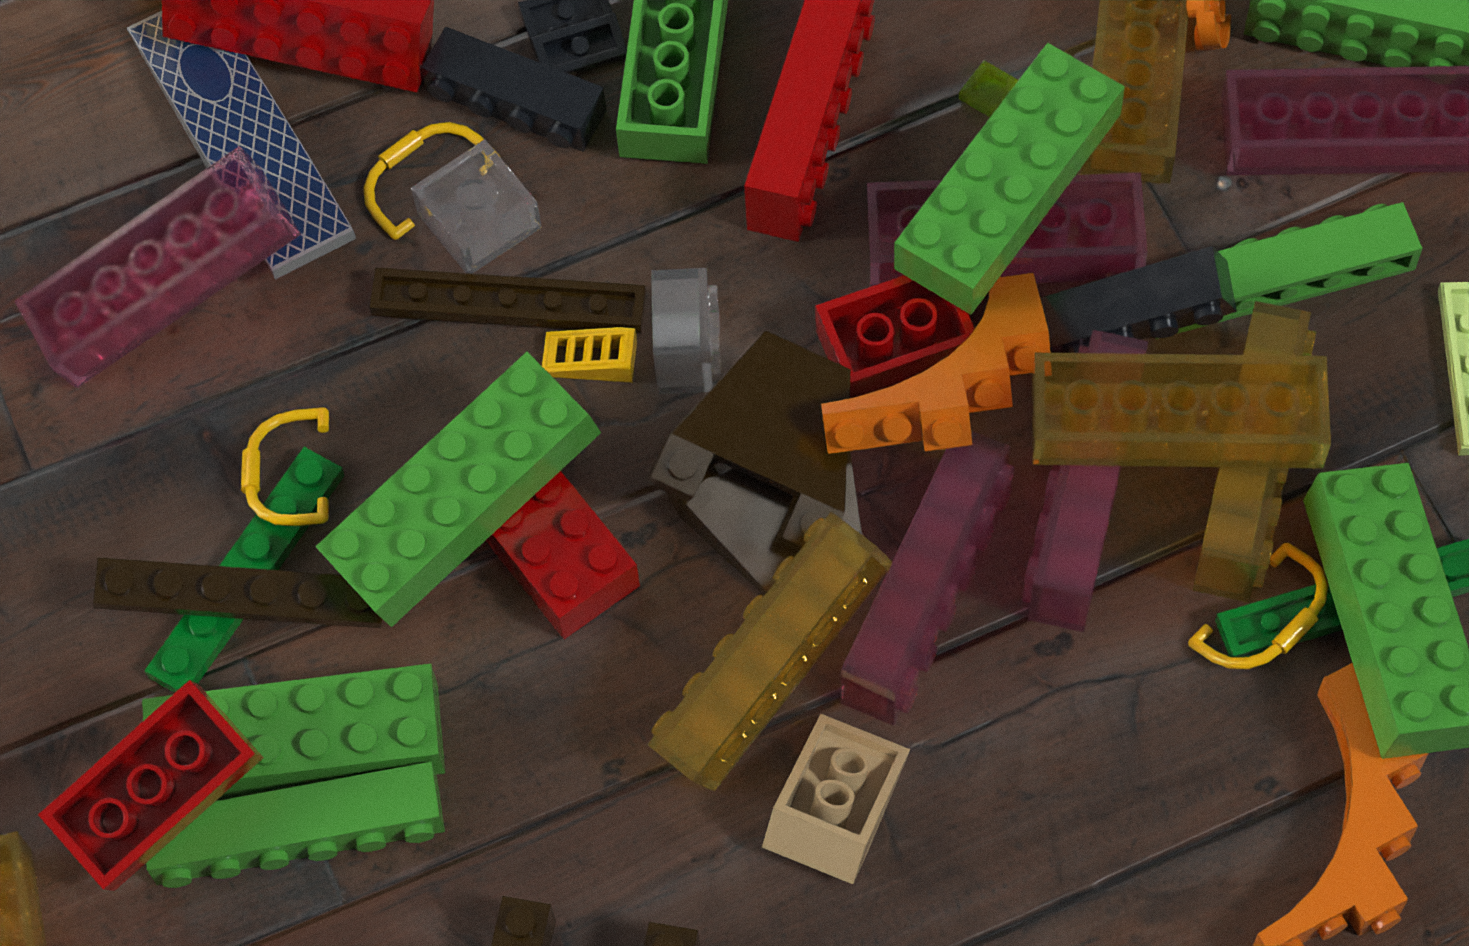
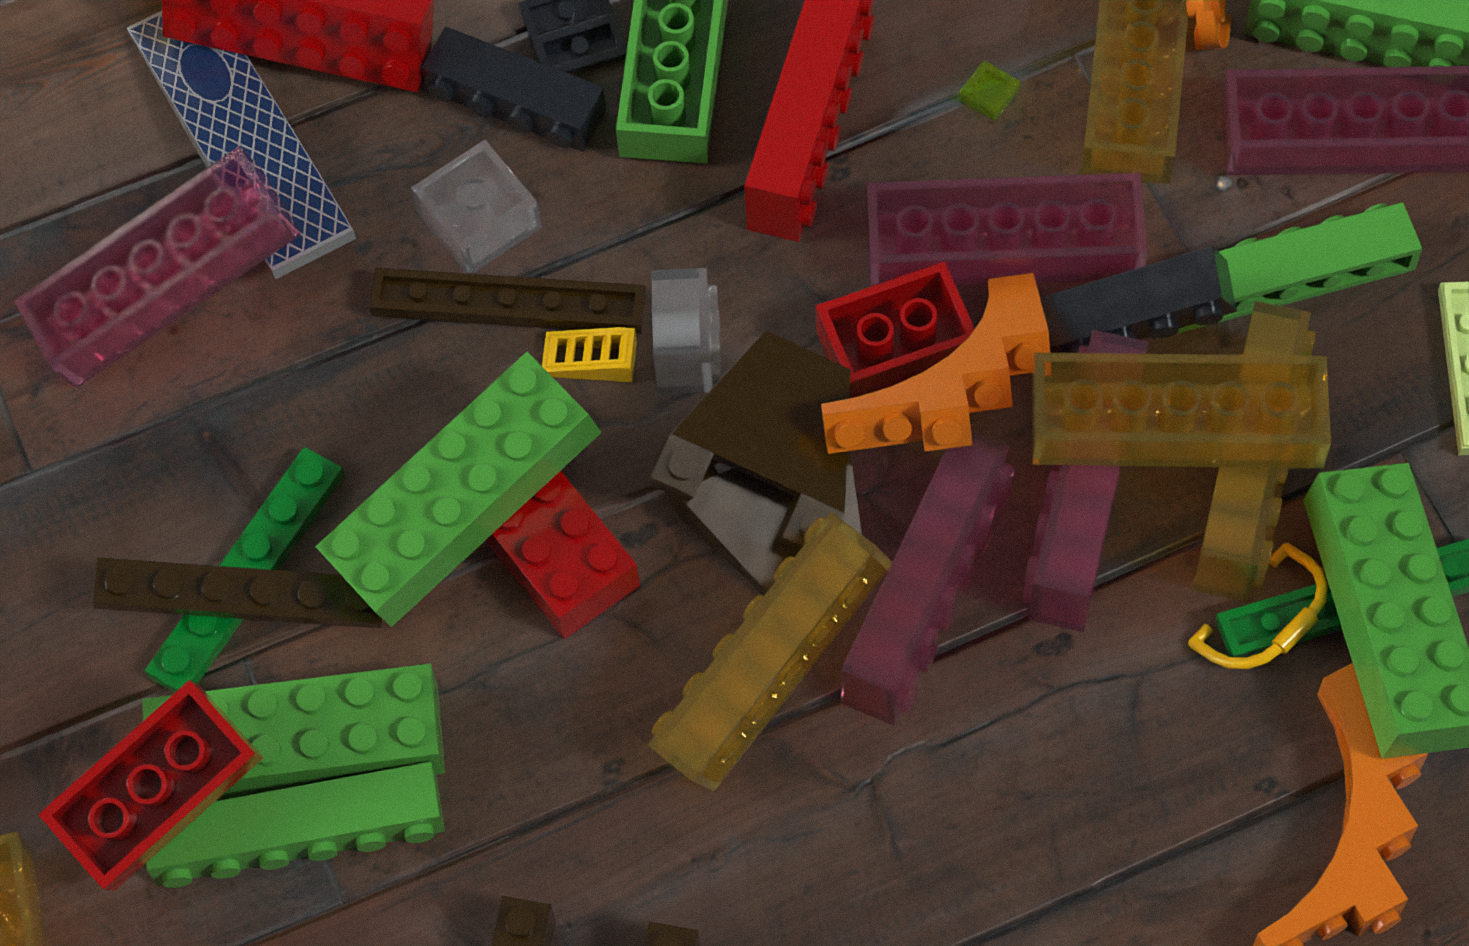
yellow piece [241,407,329,526] -> none
yellow piece [363,122,500,240] -> none
tan slope [762,714,910,884] -> none
bright green brick [894,43,1125,315] -> none

